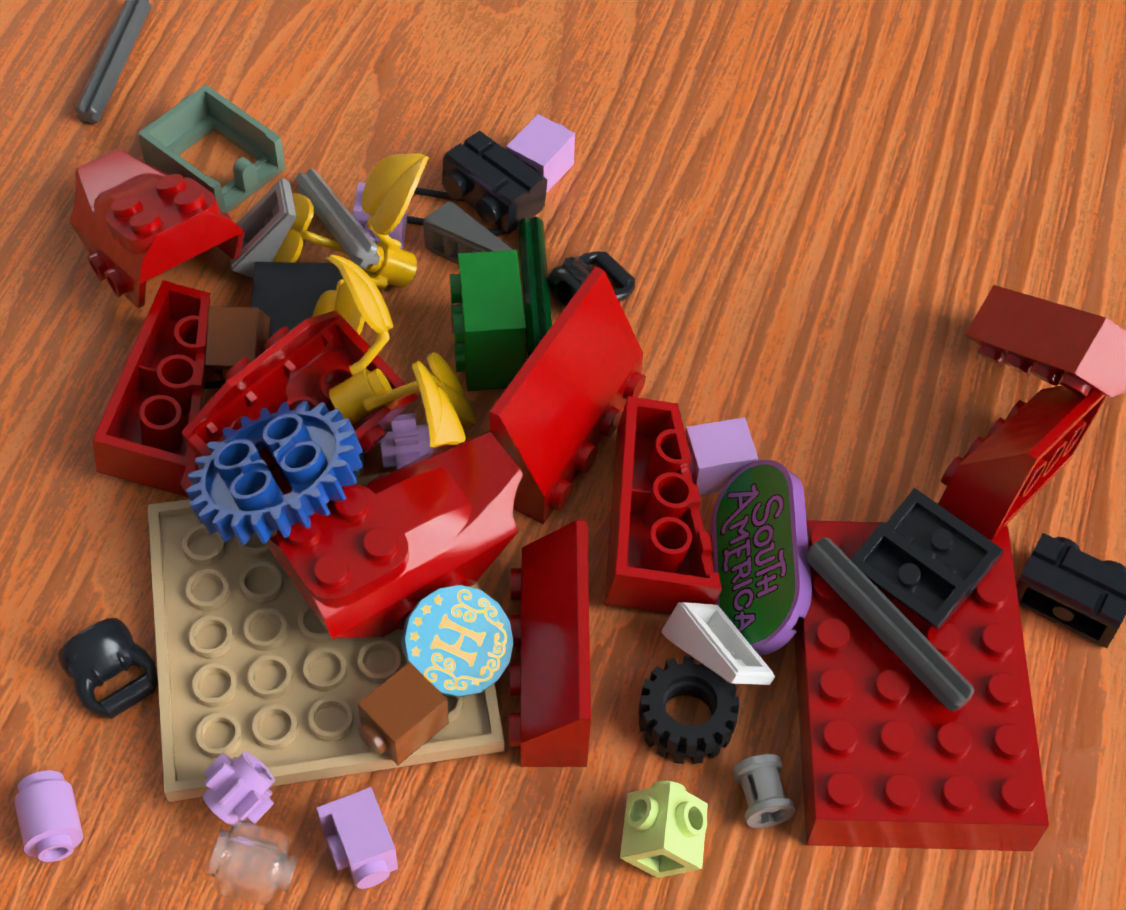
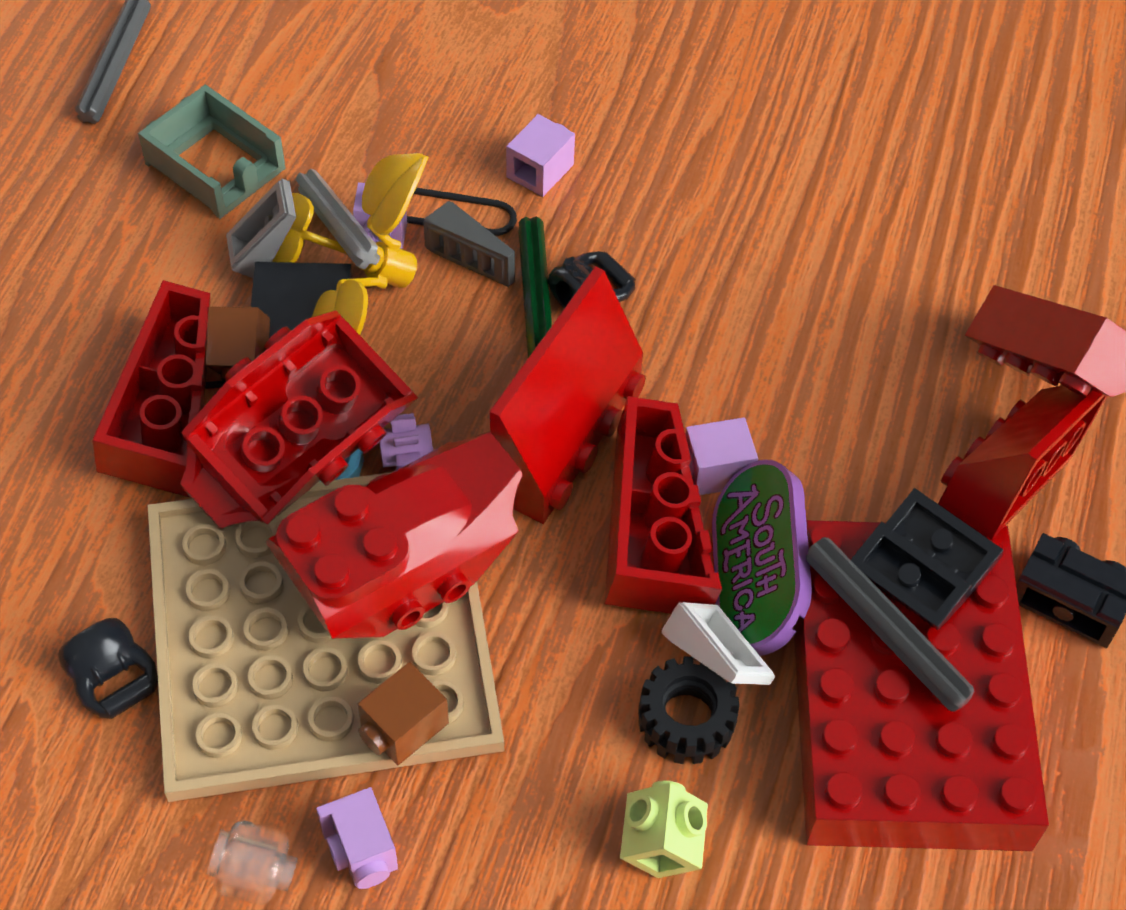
lavender brick [14,770,83,862] -> none
red slope [70,148,245,308] -> none
blue gear [186,400,363,545] -> none
lavender gear [203,752,275,825] -> none
yellow plant [325,255,477,447] -> none
medium azure tile [401,585,514,698] -> none
black brick [442,131,548,234] -> none
green brick [449,250,526,391] -> none
red slope [509,520,591,767] -> none
light grey bush [732,754,796,828] -> none

